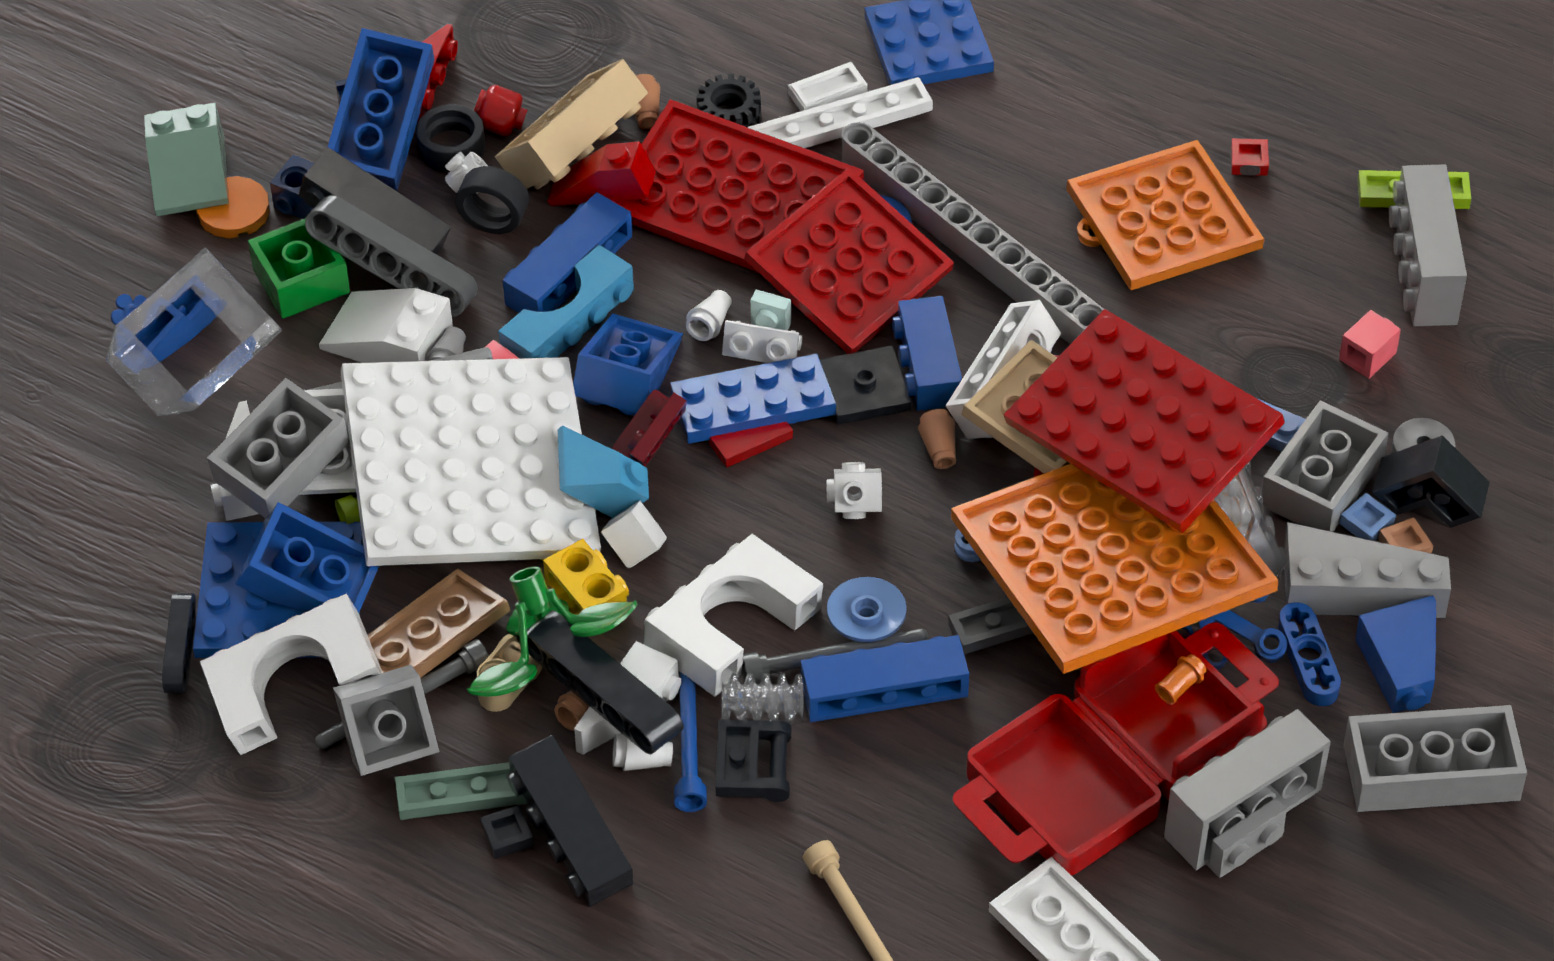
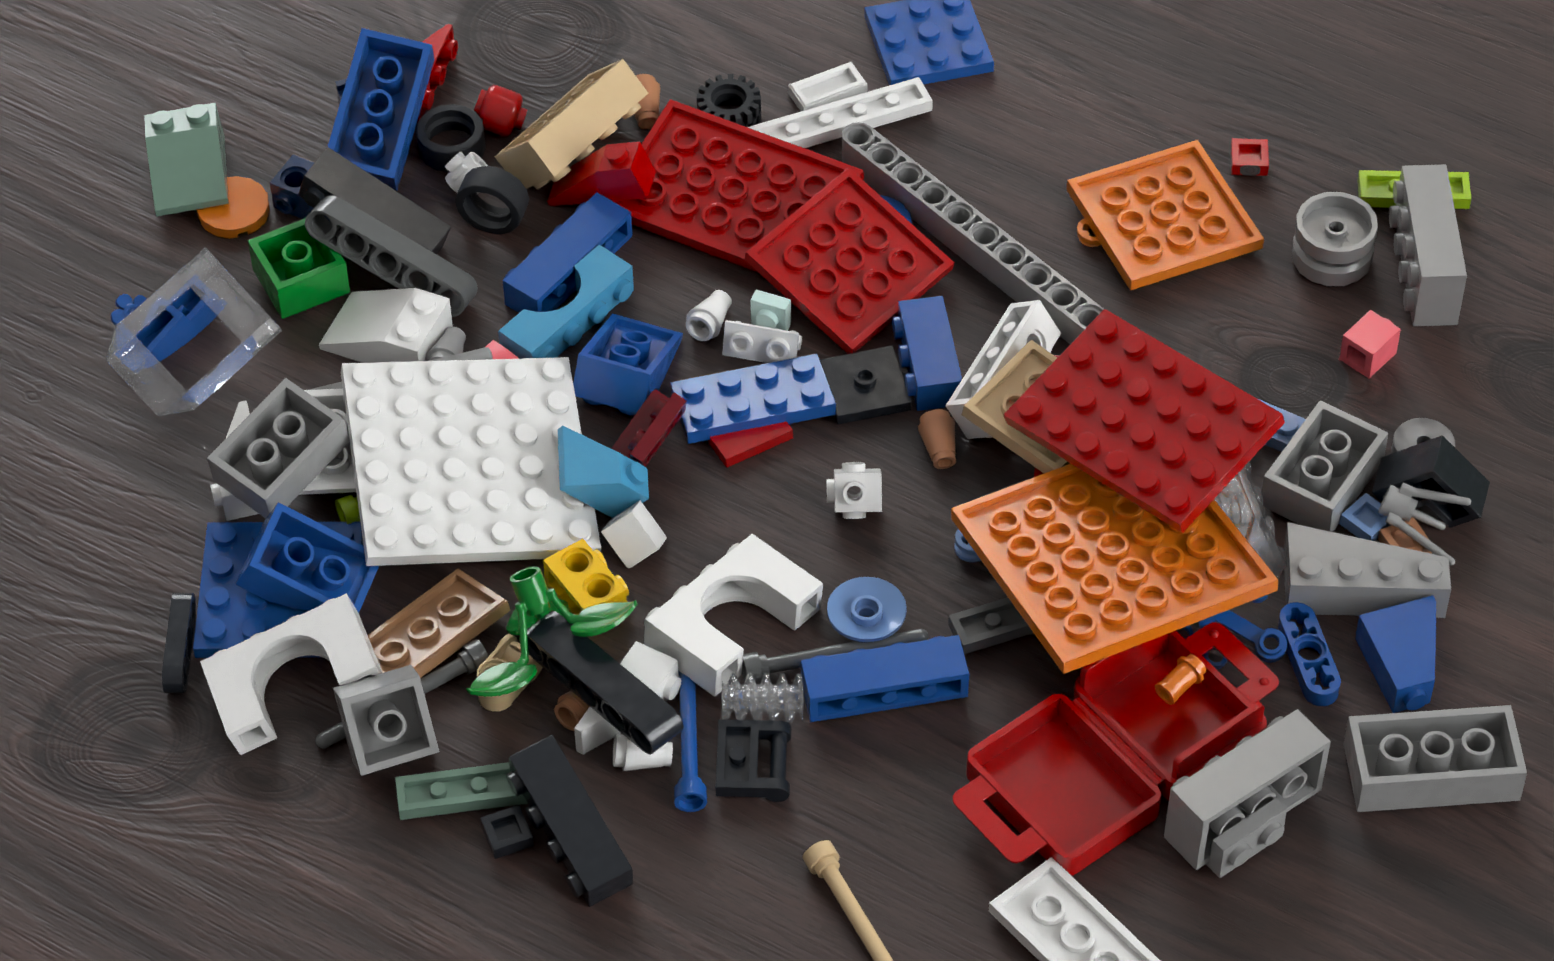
none -> light grey wheel [1291,192,1378,286]
none -> light grey plant [1378,483,1471,565]

